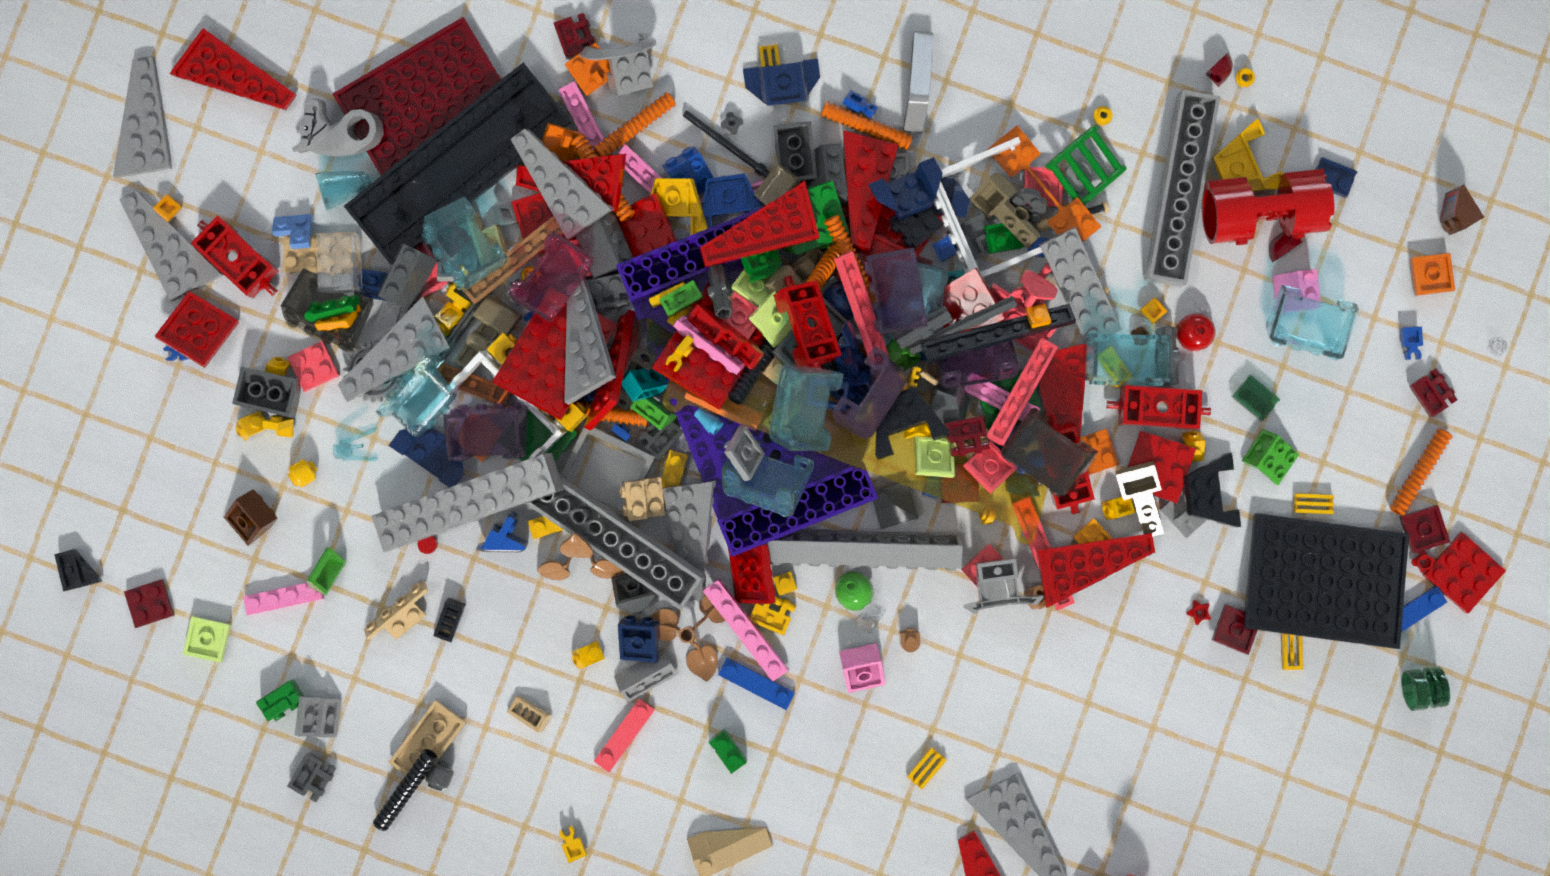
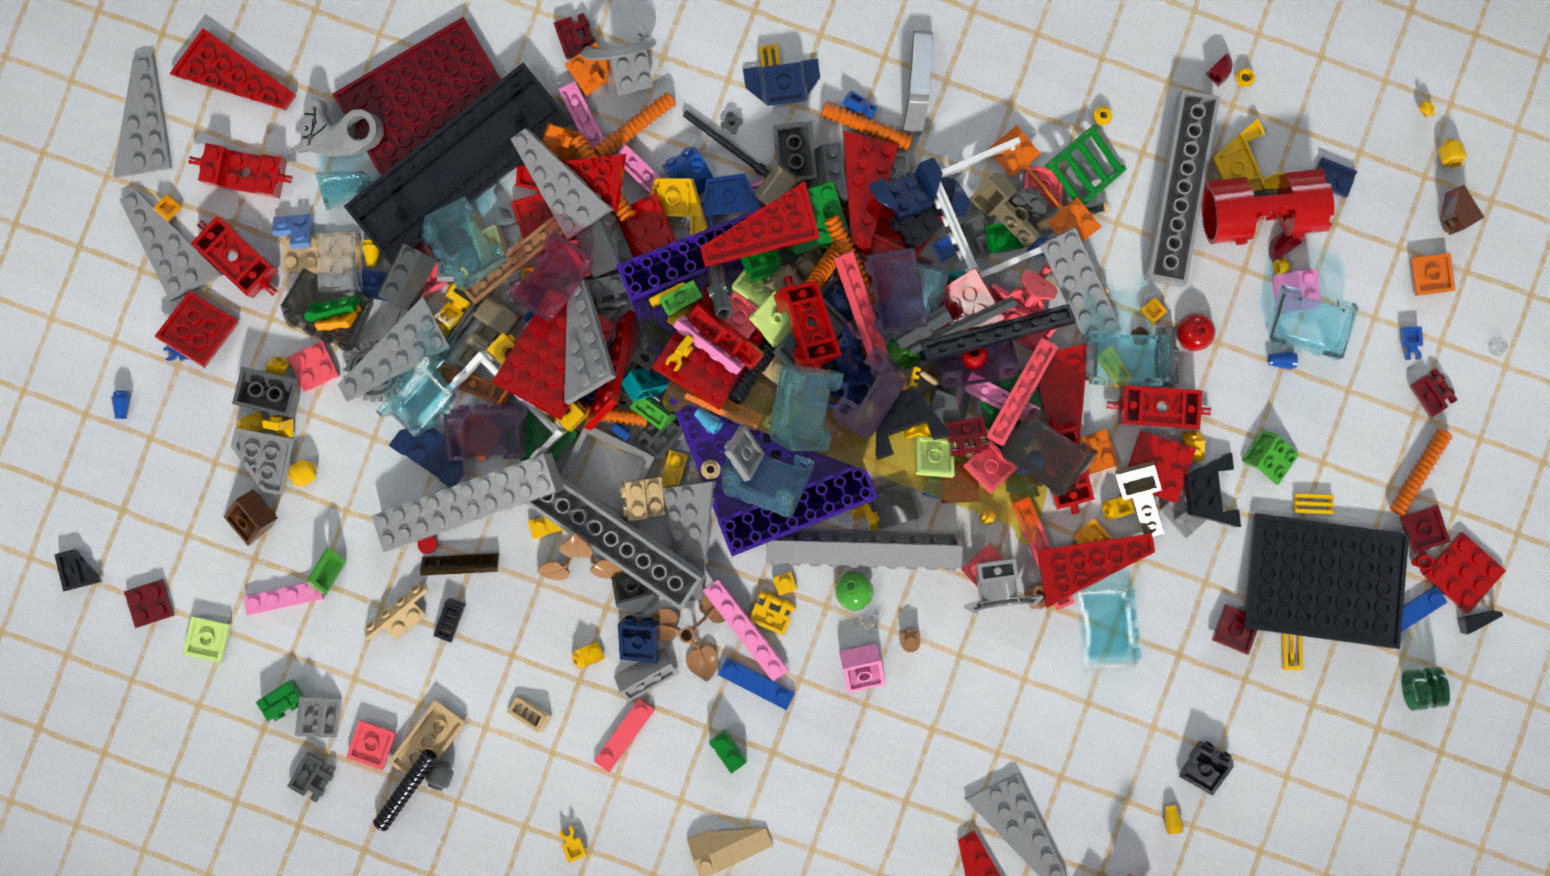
clear light blue plant [333,427,378,461] -> none
blue piece [476,511,529,553] -> none
red plate [728,544,776,604] -> none
yellow tile [907,747,947,790] -> none
light orange plate [1026,304,1051,328] -> none
red plate [1186,600,1211,625] -> none
clear green plate [1231,375,1280,421] -> none
none -> blue cone [111,391,131,419]
none -> red brick [188,143,293,199]
none -> light grey plate [231,428,294,495]
none -> coral plate [346,720,397,770]
none -> yellow cone [361,240,380,267]
none -> dark brown plate [420,553,500,576]
none -> tan plate [701,460,721,479]
none -> yellow bracket [851,503,880,532]
none -> red head [962,348,987,370]
none -> clear light blue windscreen [1079,586,1141,669]
none -> yellow cone [1165,805,1184,834]
none -> black plate [1179,740,1234,796]
none -> blue cone [1268,351,1298,370]
none -> yellow plate [1273,257,1290,275]
none -> yellow plate [1417,100,1436,118]
none -> yellow head [1438,139,1467,169]
none -> black slope [1457,610,1503,635]

